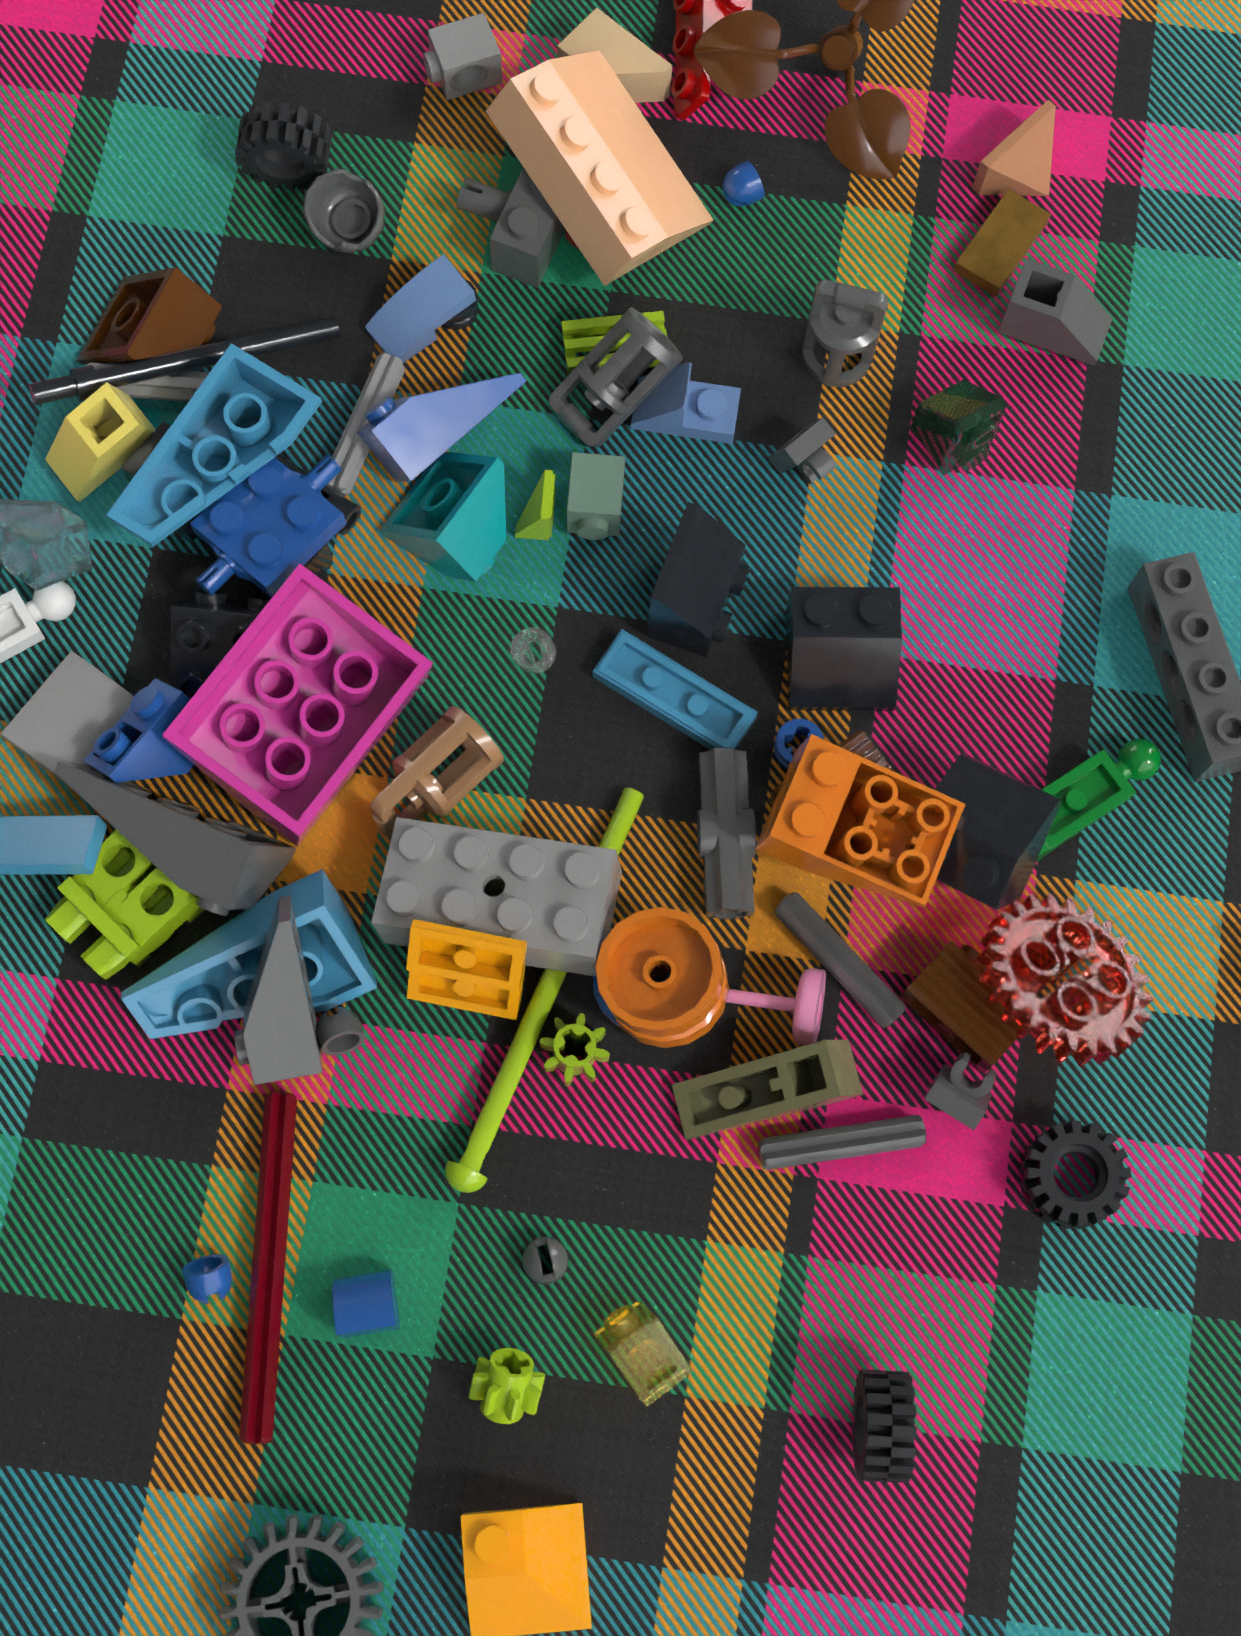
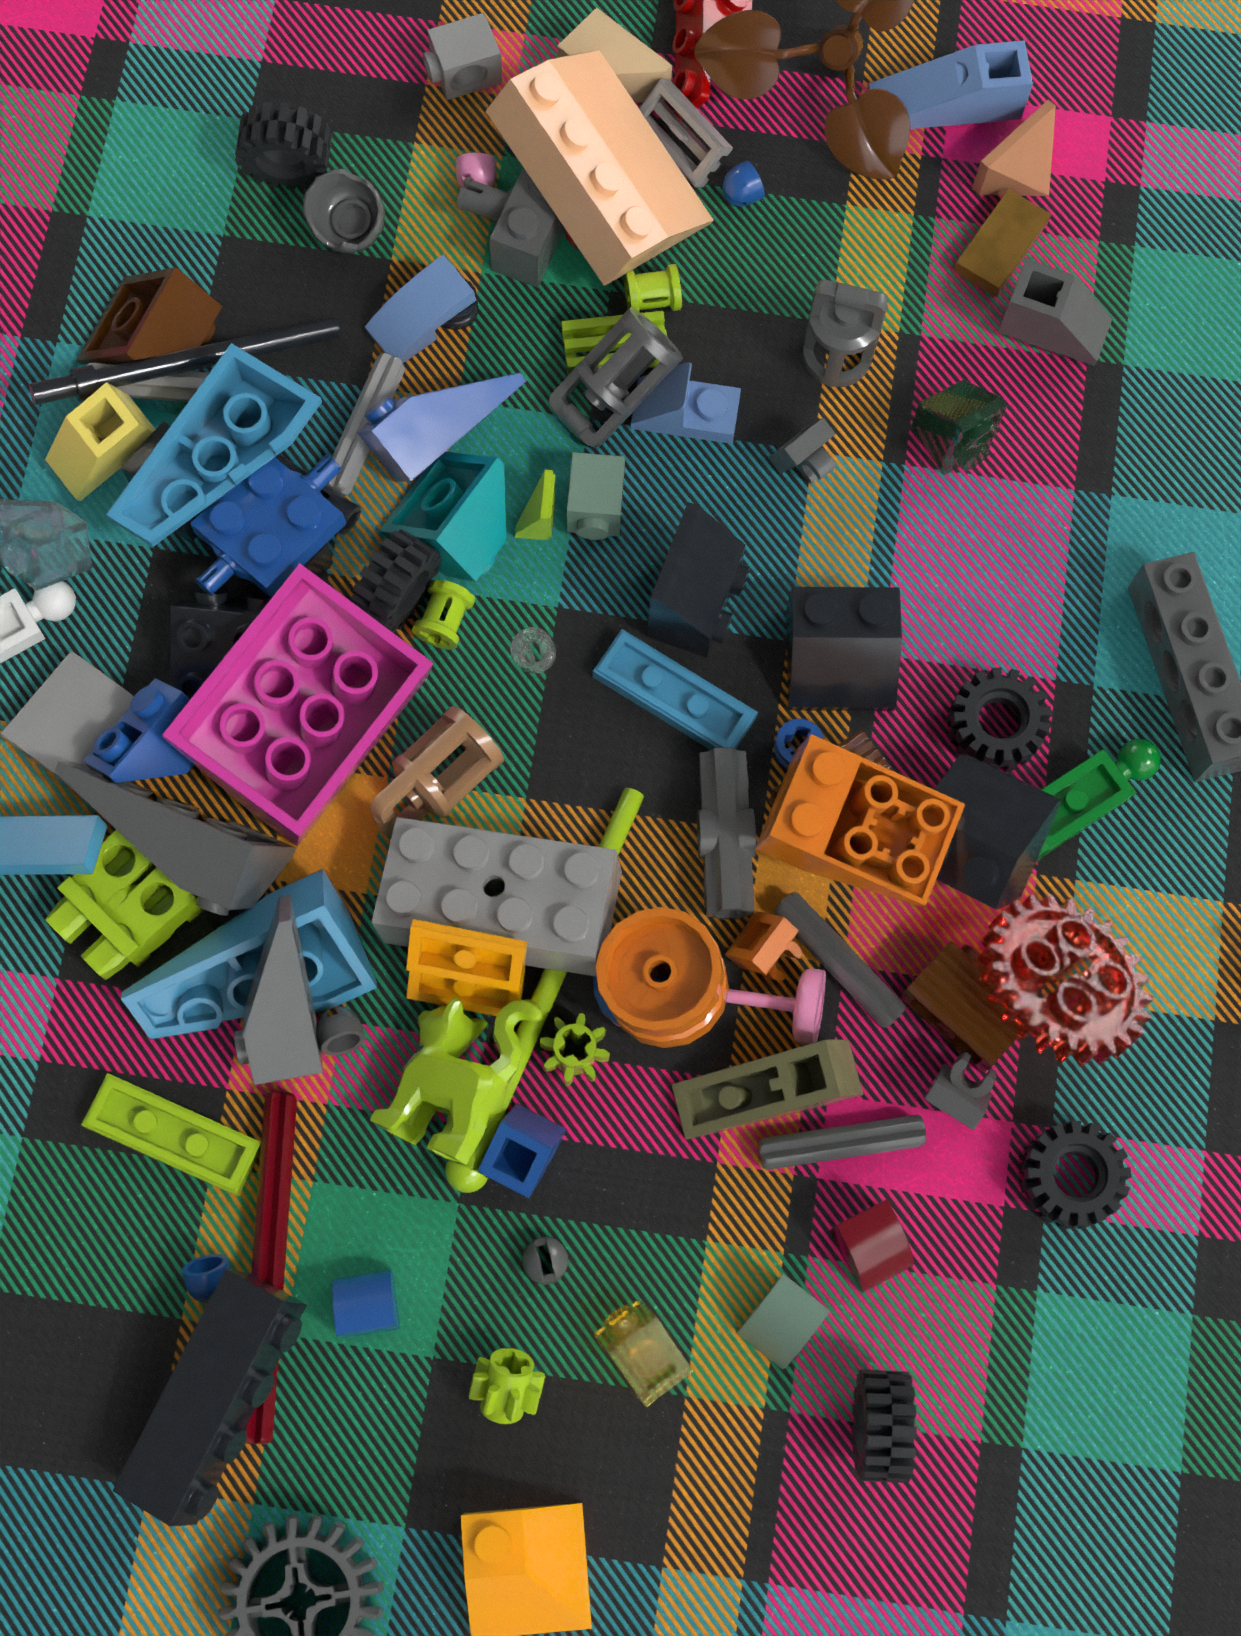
none -> lime tile [81,1073,261,1197]
none -> black brick [113,1269,307,1527]
none -> black tyre [350,529,441,634]
none -> lime animal [370,997,543,1165]
none -> lime bush [412,580,475,650]
none -> bright pink hinge [456,153,496,189]
none -> blue brick [477,1104,567,1198]
none -> lime bush [624,264,682,312]
none -> light grey tile [639,78,733,187]
none -> orange tile [725,911,802,982]
none -> sand green brick [737,1274,830,1370]
none -> dark red brick [830,1199,914,1293]
none -> medium blue slope [868,40,1033,129]
none -> black tyre [947,667,1052,772]

